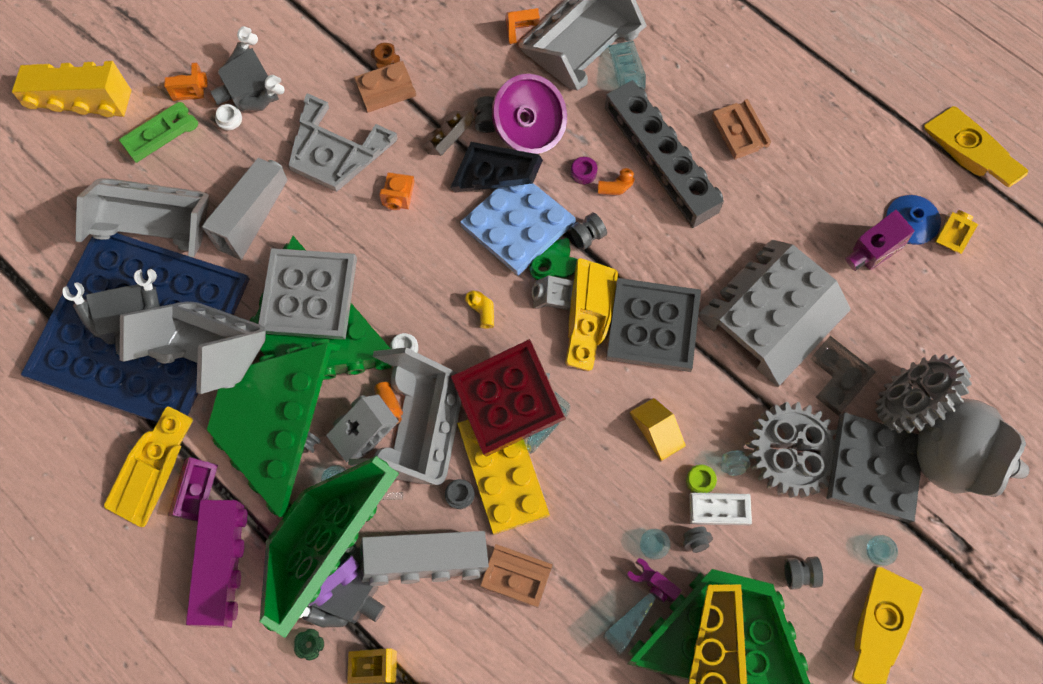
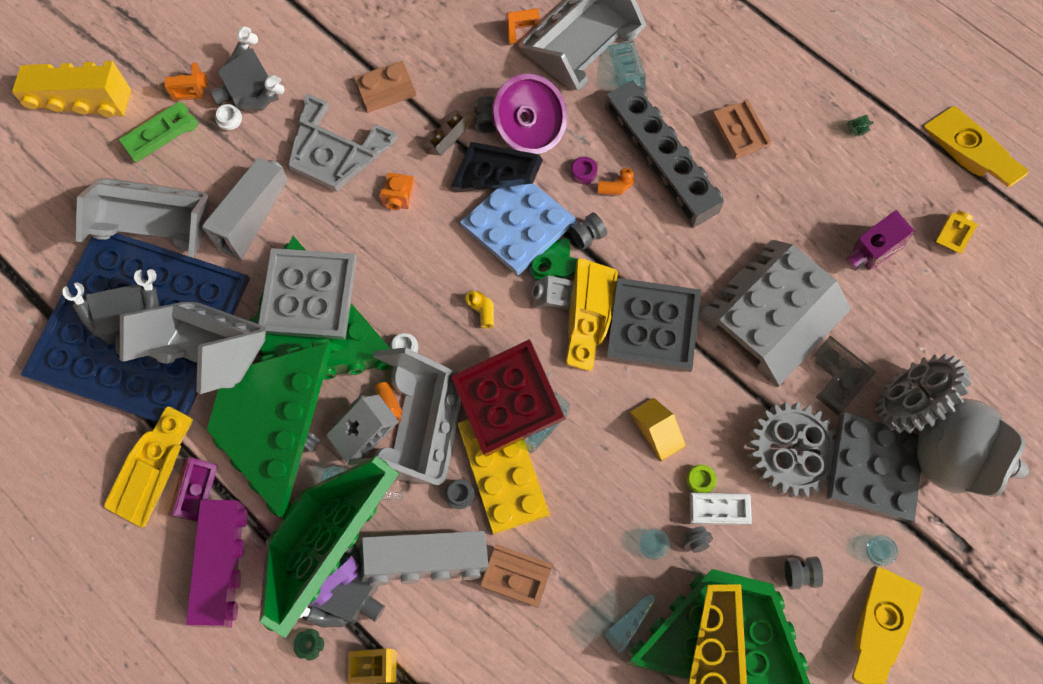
dark orange plate [371,43,400,69] -> none
magenta plate [626,558,682,603] -> none
clear light blue plate [720,450,751,476] -> none
blue dish [886,195,941,245] -> none
none -> clear green plate [847,115,874,137]

